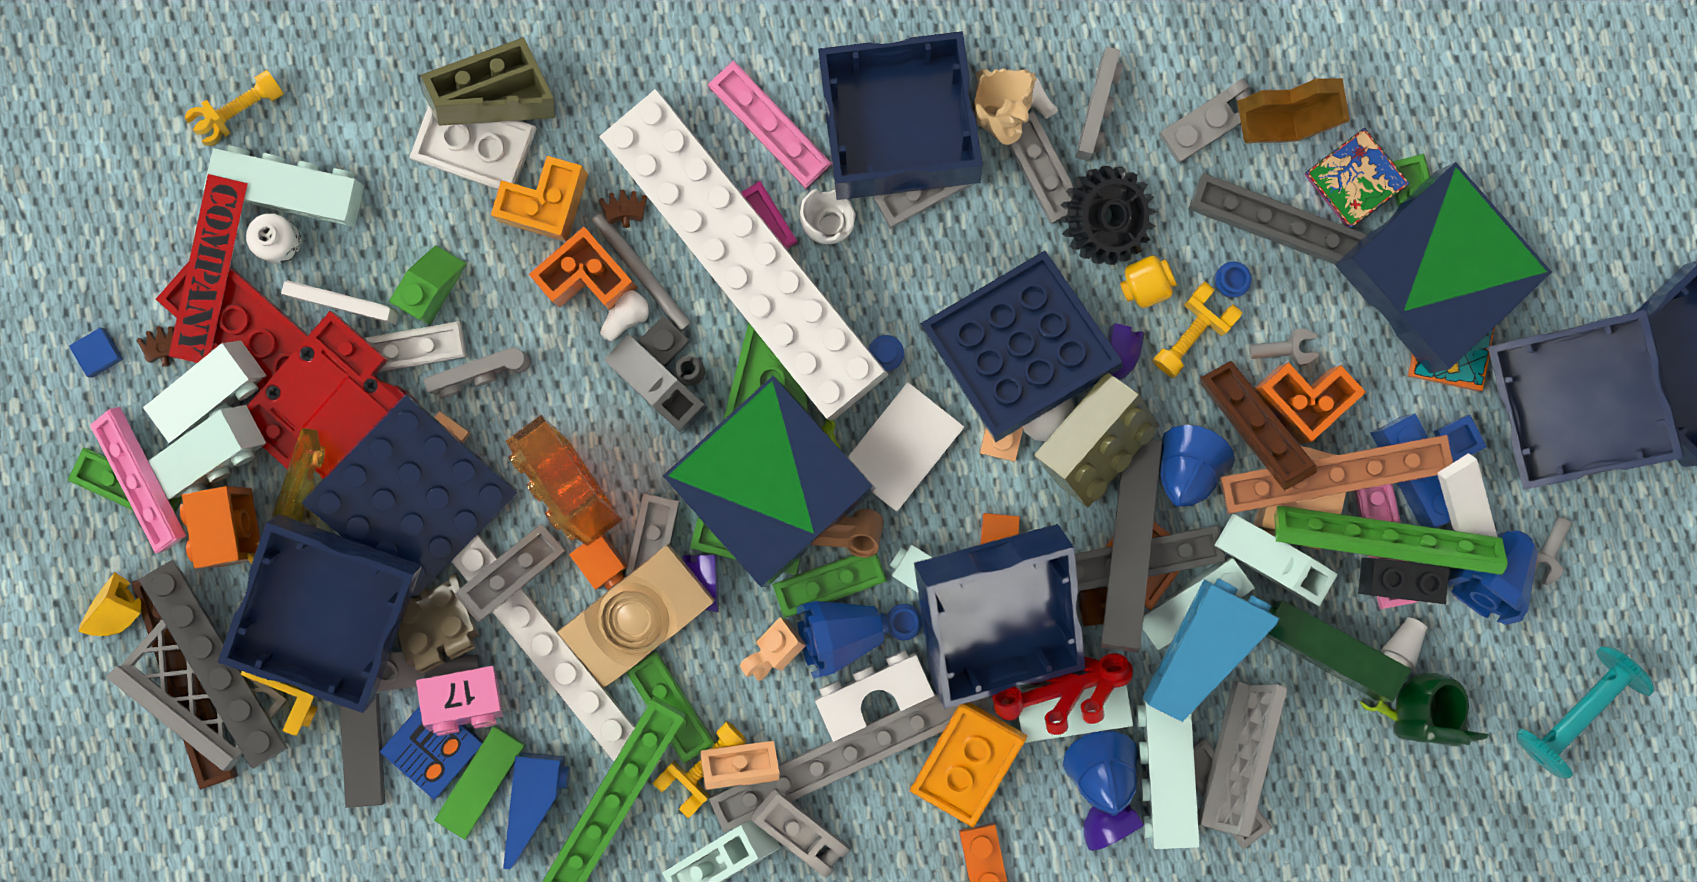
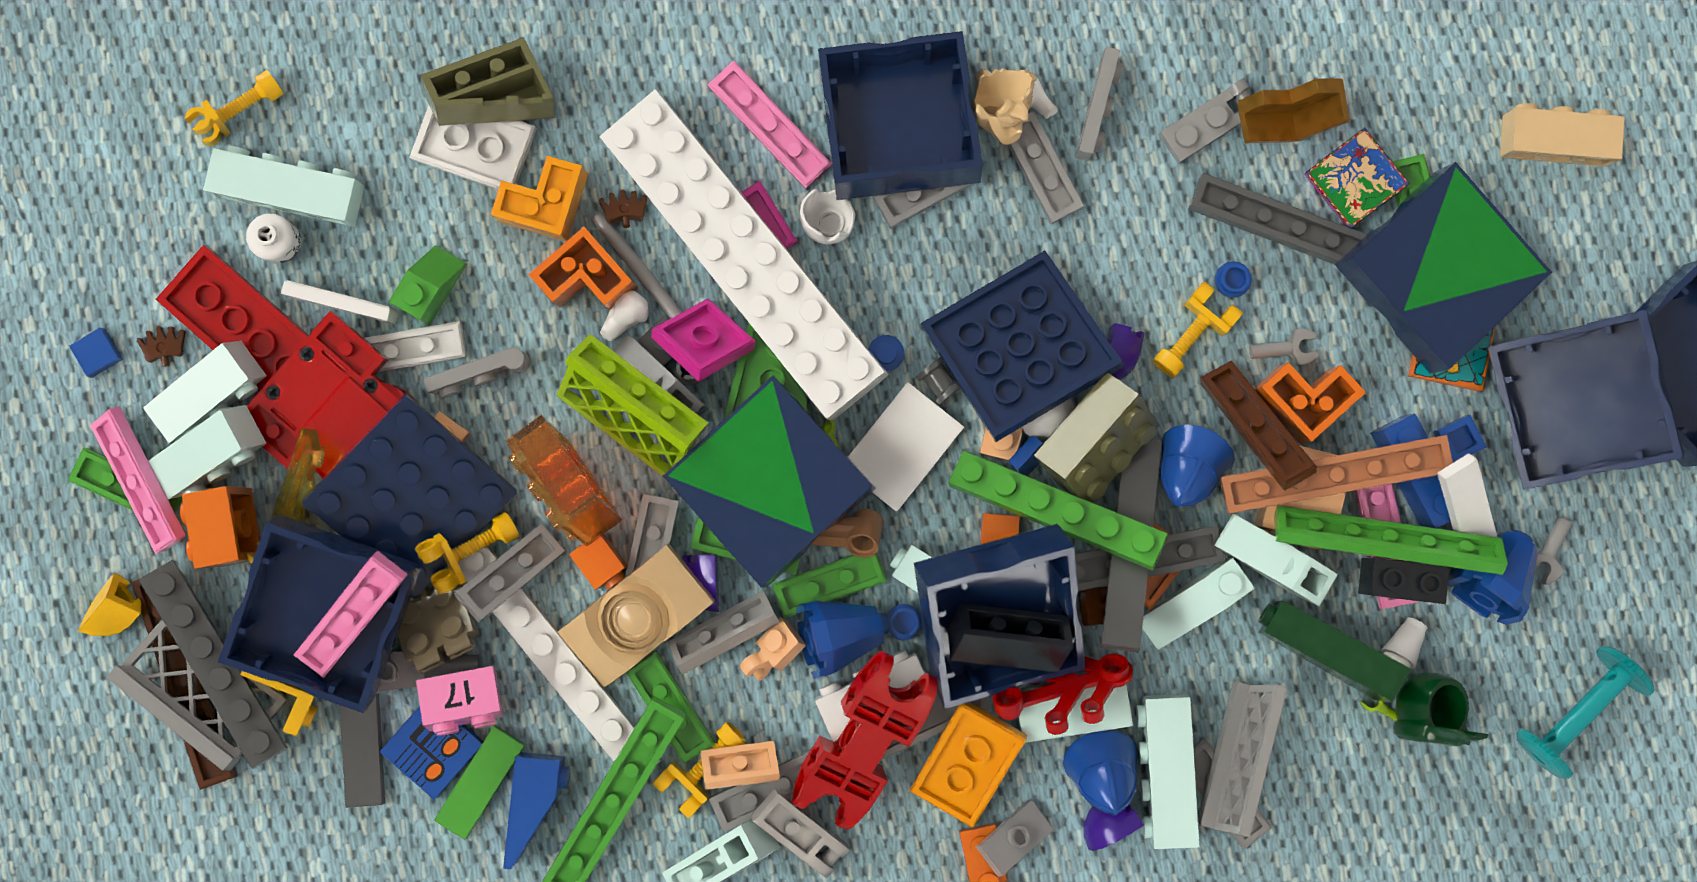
red sticker [169,174,248,363] -> none
black gear [1059,166,1158,265] -> none
yellow head [1120,255,1177,309] -> none
dark azure slope [1142,578,1279,722] -> none
none -> bright pink tile [294,550,408,678]
none -> yellow bar [415,512,519,594]
none -> lime fence [556,334,708,476]
none -> dark pink tile [651,299,756,382]
none -> light grey plate [668,590,780,675]
none -> red piece [792,651,938,830]
none -> dark grey bush [916,357,960,405]
none -> black brick [947,603,1073,672]
none -> bright green plate [948,451,1168,571]
none -> light grey plate [975,800,1054,877]
none -> blue tile [1009,435,1043,476]
none -> tan brick [1500,103,1625,167]

